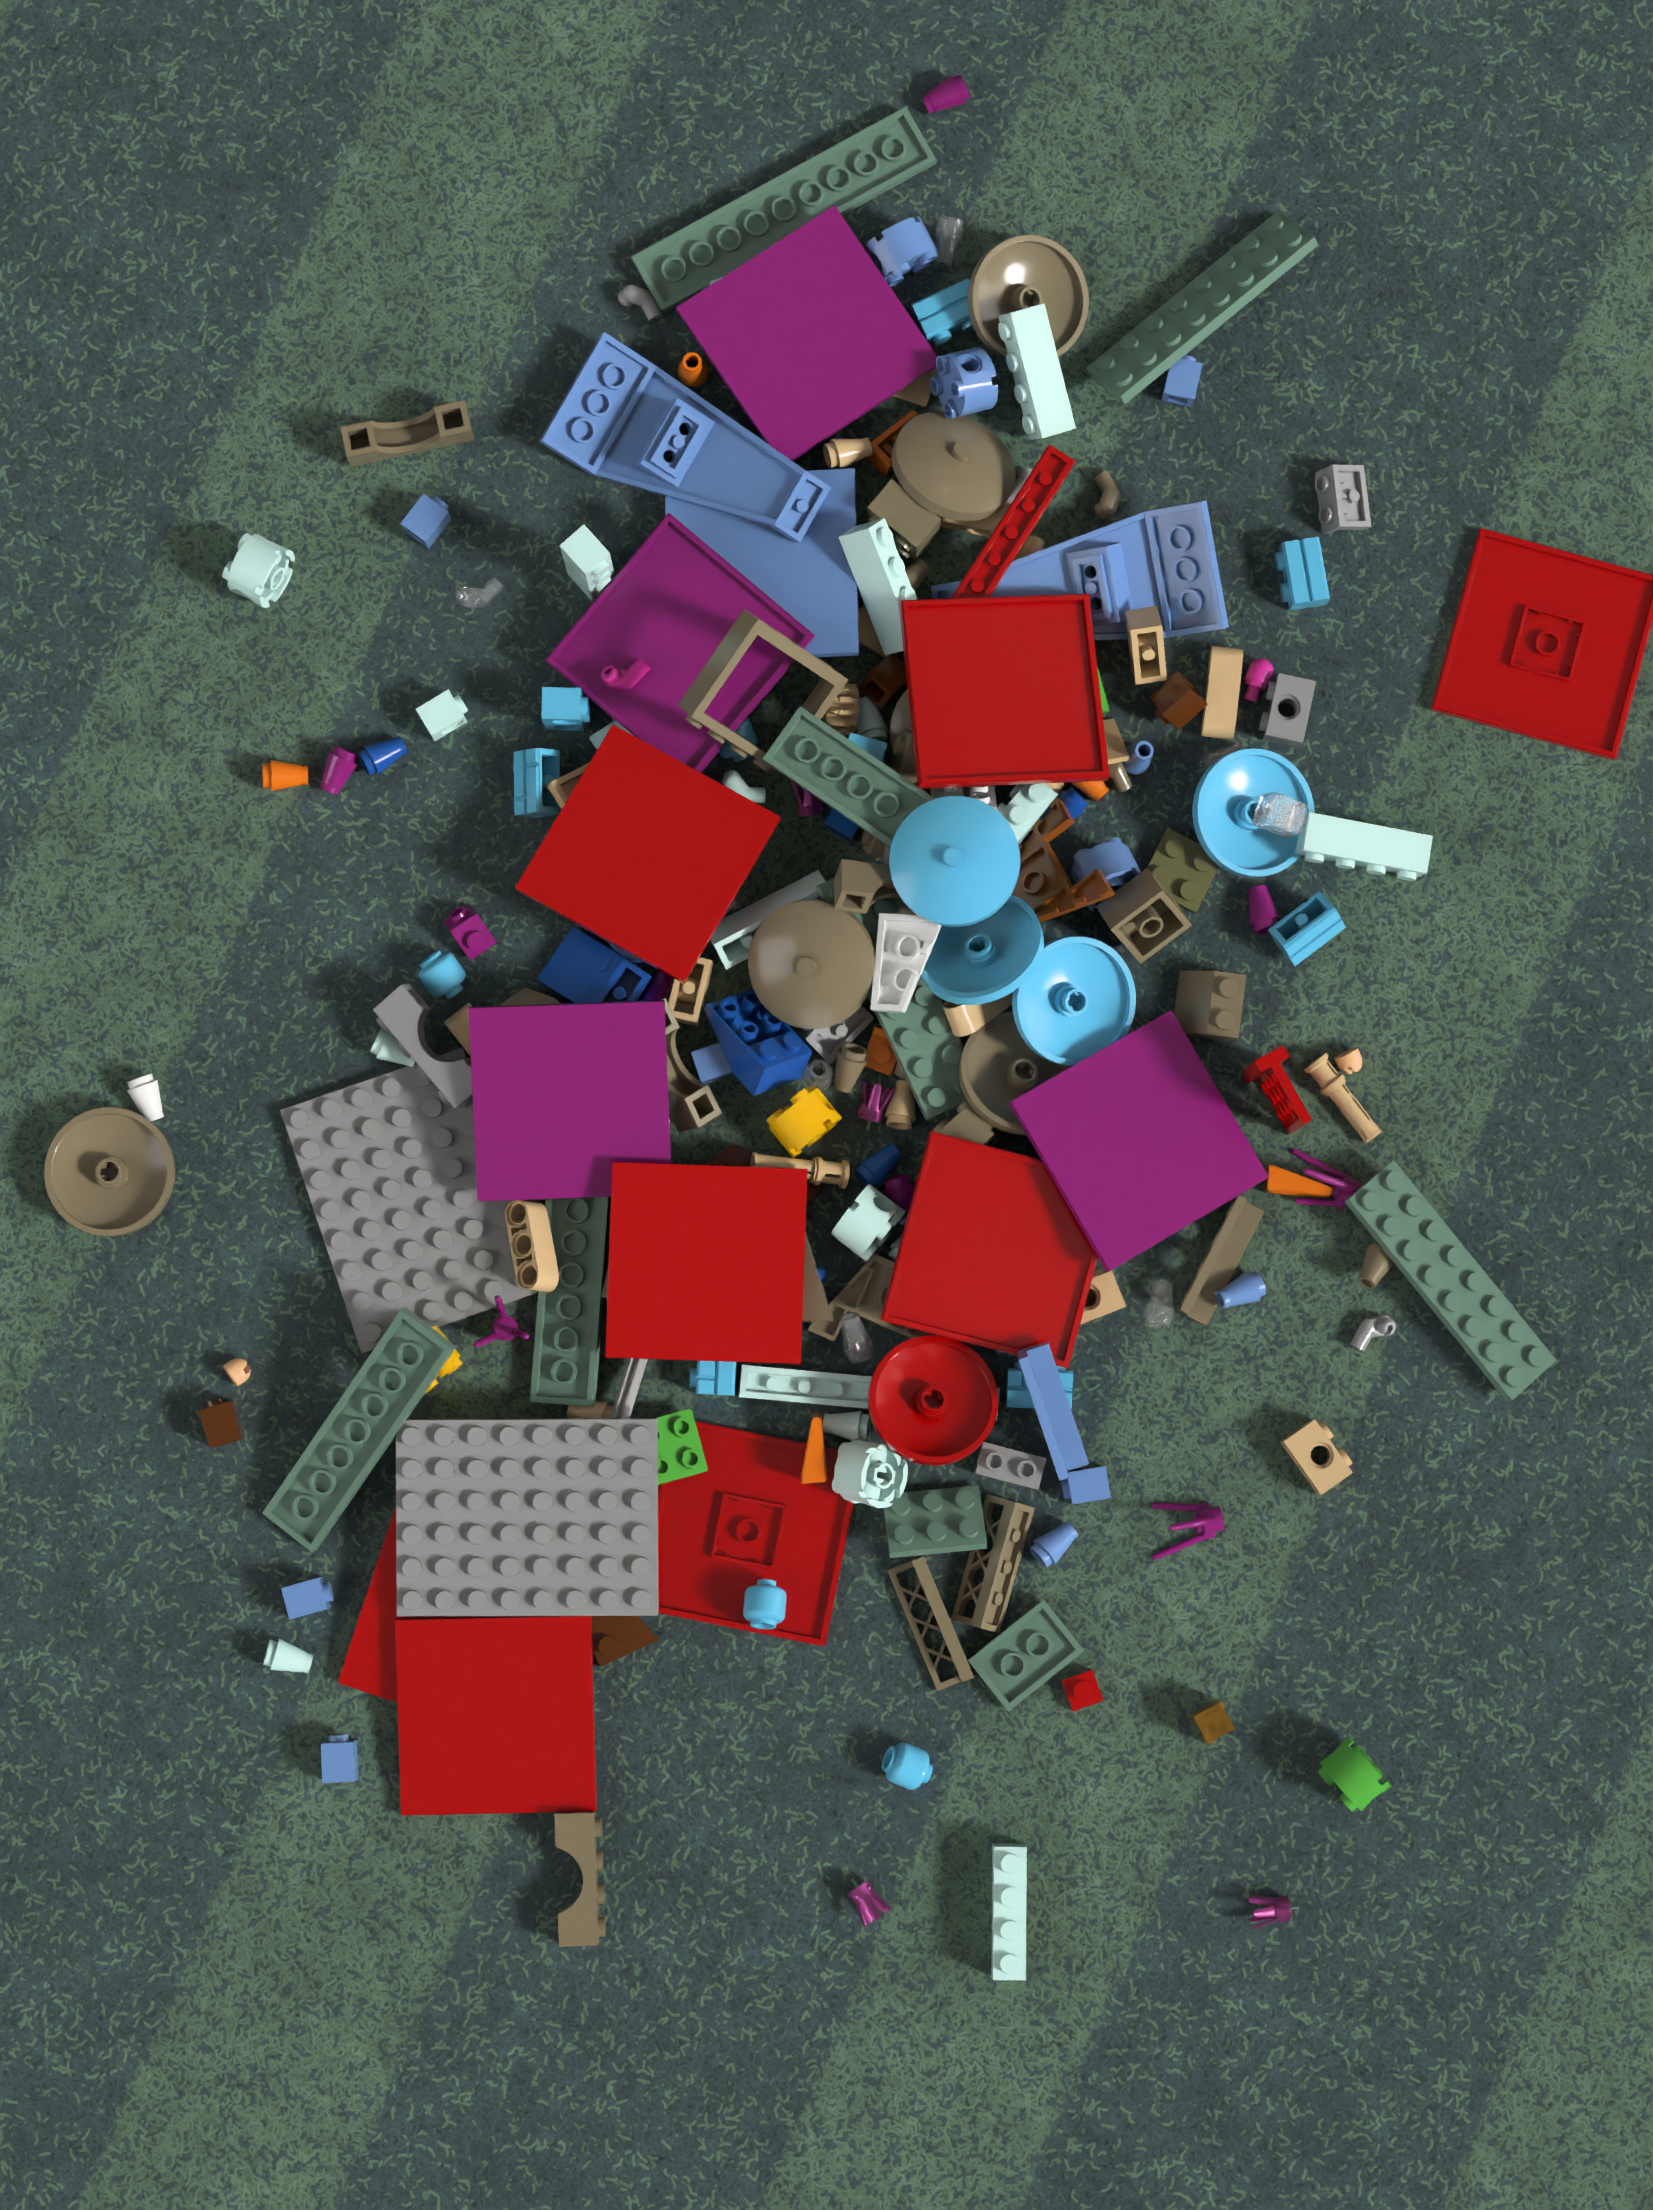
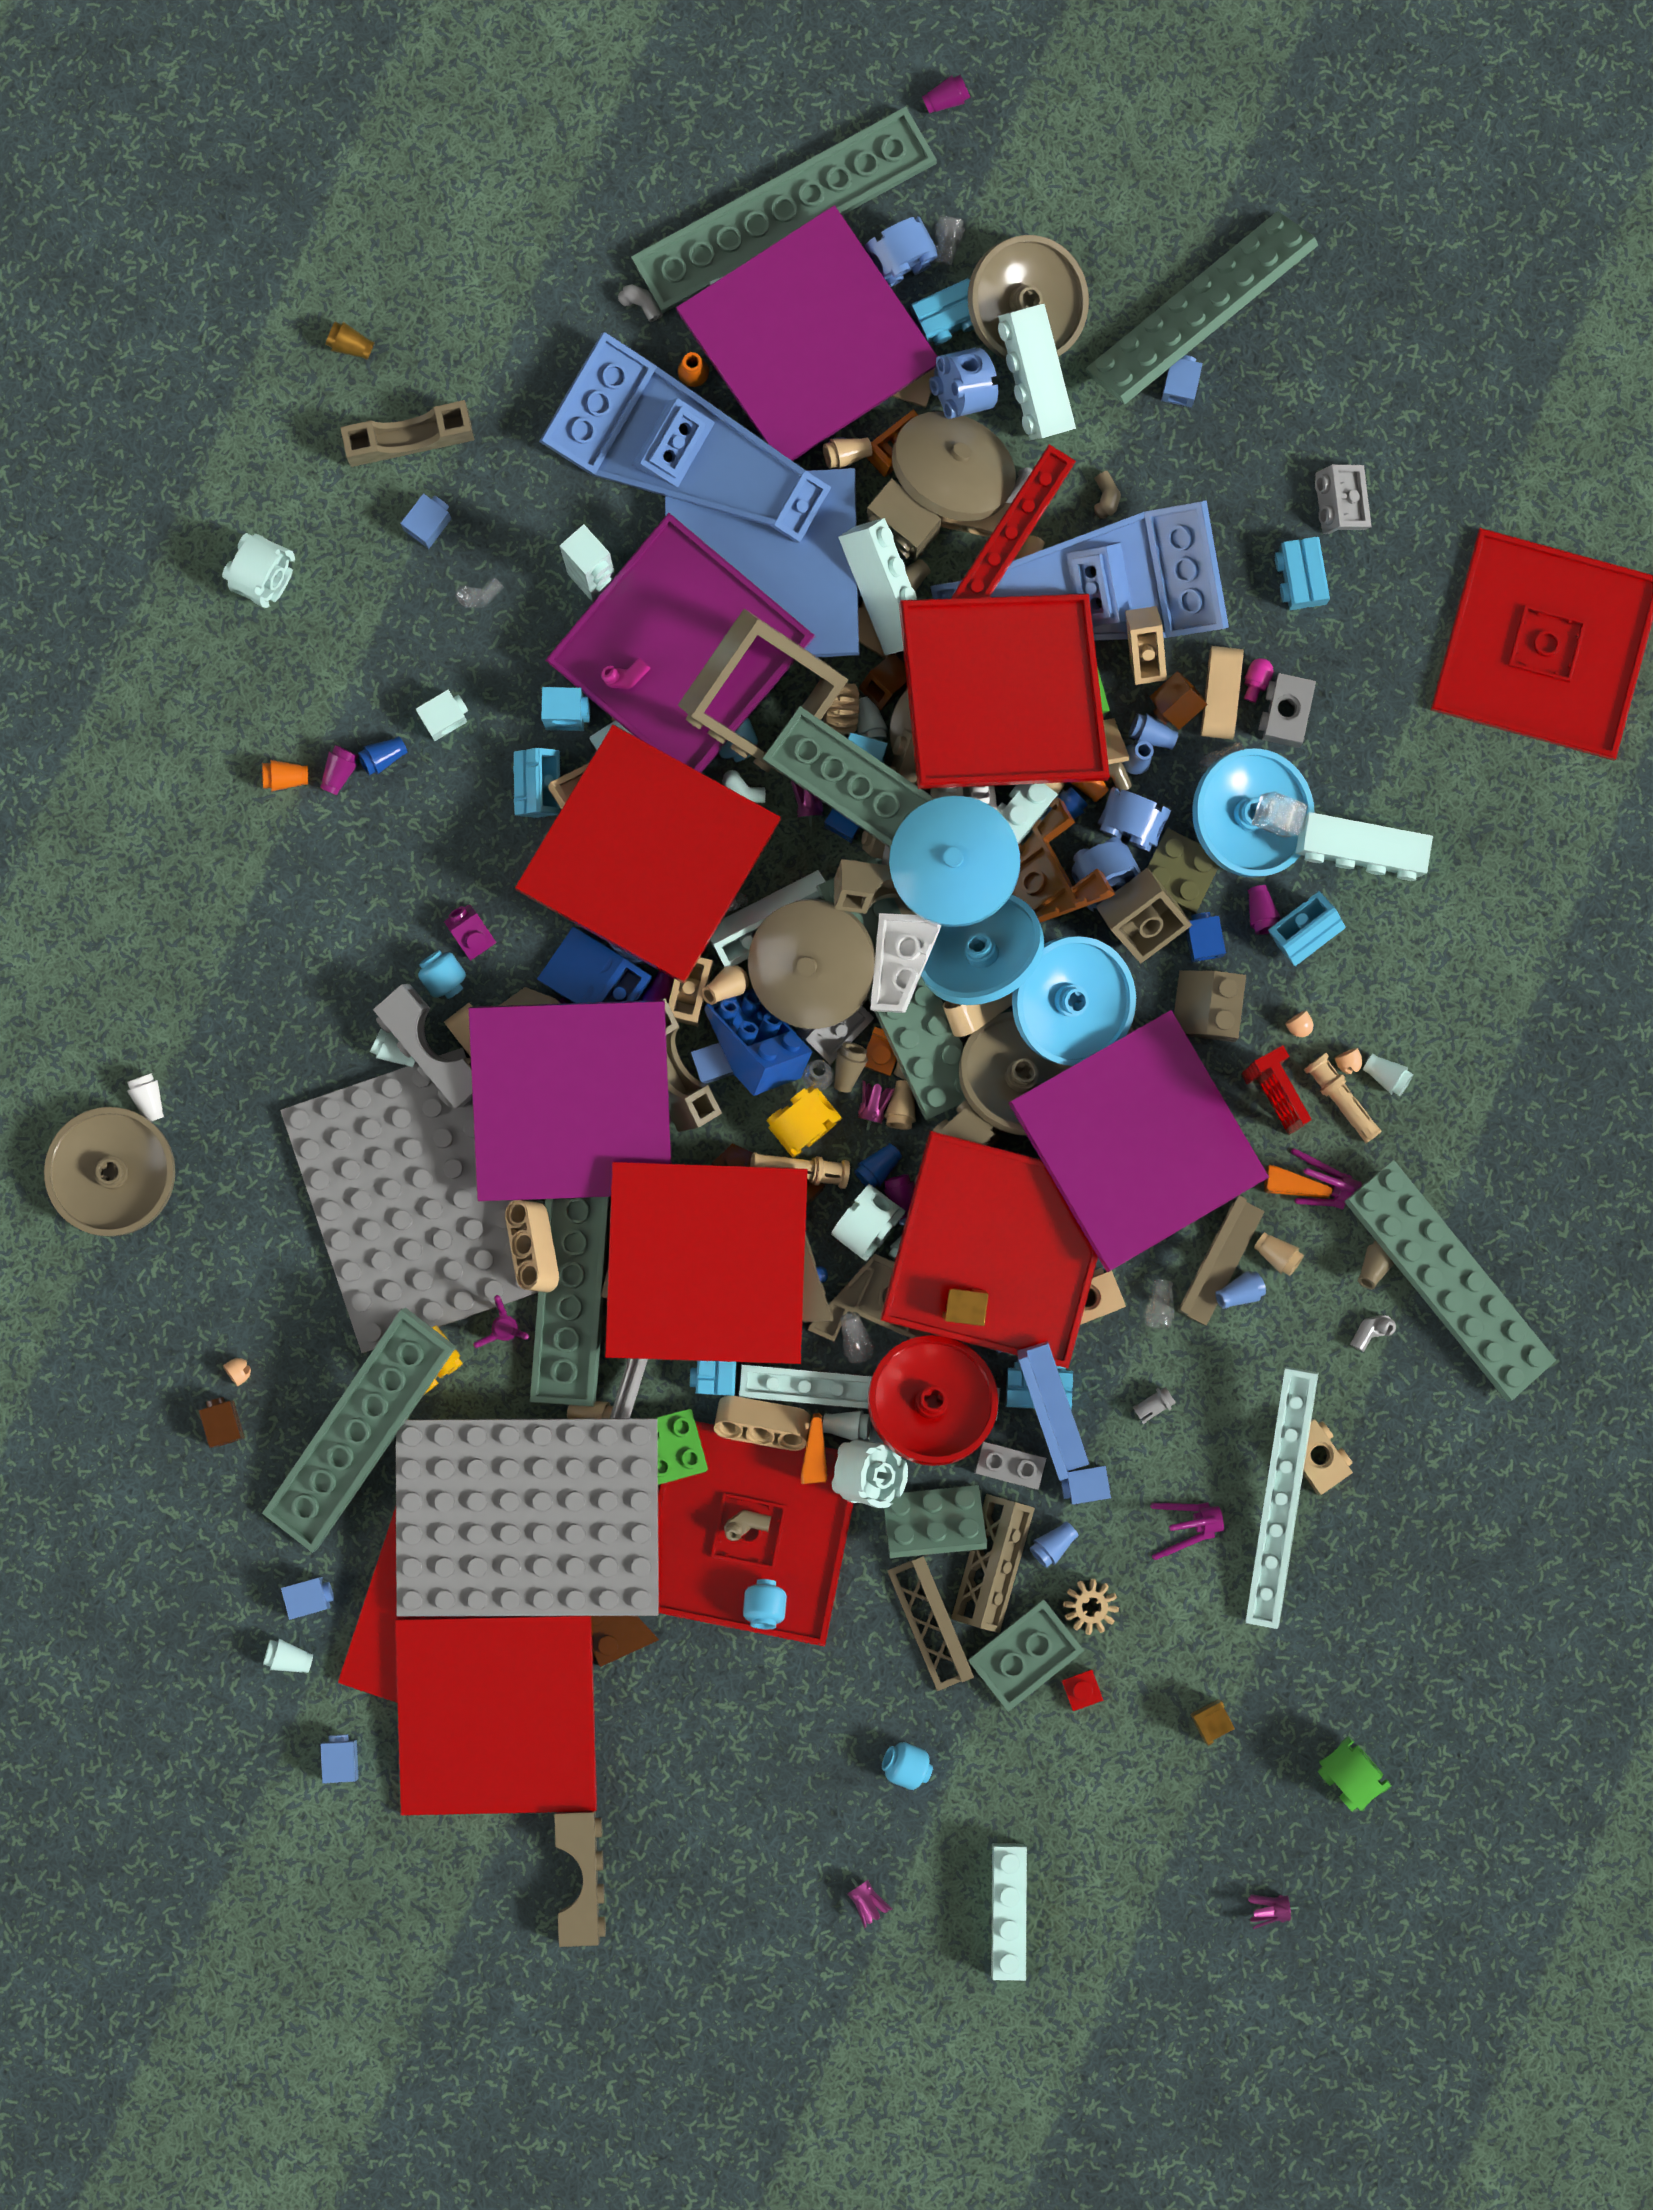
none -> pearl gold cone [325,322,375,360]
none -> tan cone [702,965,749,1005]
none -> tan beam [714,1396,811,1451]
none -> dark tan arm [724,1510,772,1541]
none -> pearl gold panel [943,1289,989,1326]
none -> tan gear [1063,1579,1119,1635]
none -> medium blue brick [1098,787,1171,852]
none -> medium blue cone [1129,713,1178,750]
none -> light grey pin [1133,1387,1176,1424]
none -> blue brick [1186,912,1226,963]
none -> light aqua plate [1245,1367,1319,1629]
none -> tan cone [1254,1232,1304,1276]
none -> light nougat hinge [1285,1010,1313,1037]
none -> light aqua cone [1363,1054,1413,1096]

